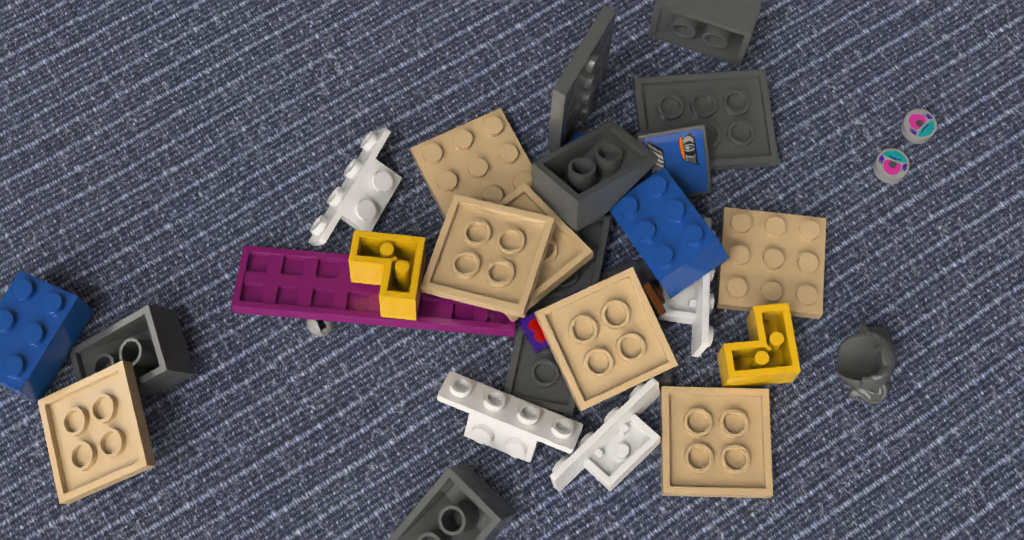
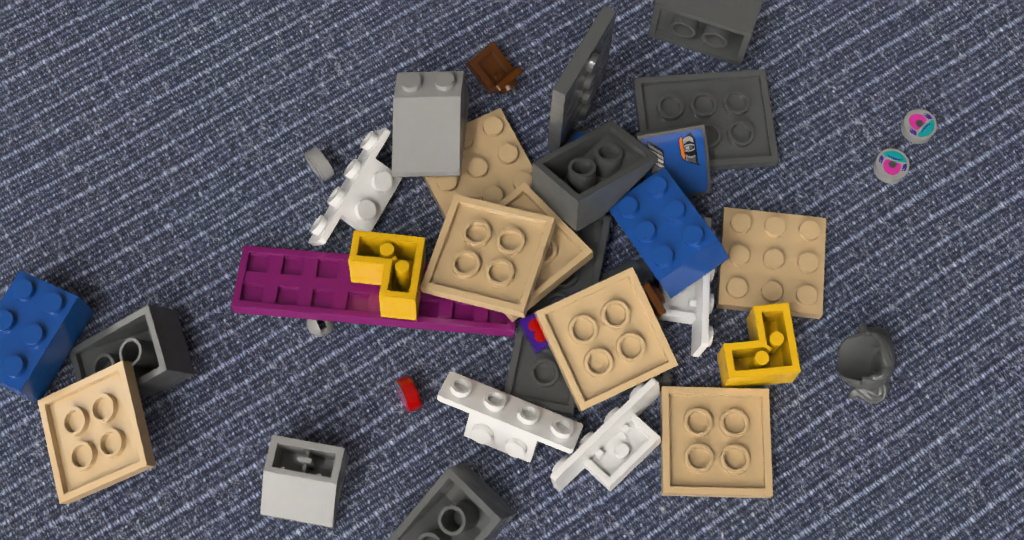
none -> light grey slope [260,435,349,528]
none -> light grey tile [305,147,335,181]
none -> light grey slope [392,71,470,177]
none -> red tile [395,375,422,413]
none -> reddish brown bracket [465,42,523,95]

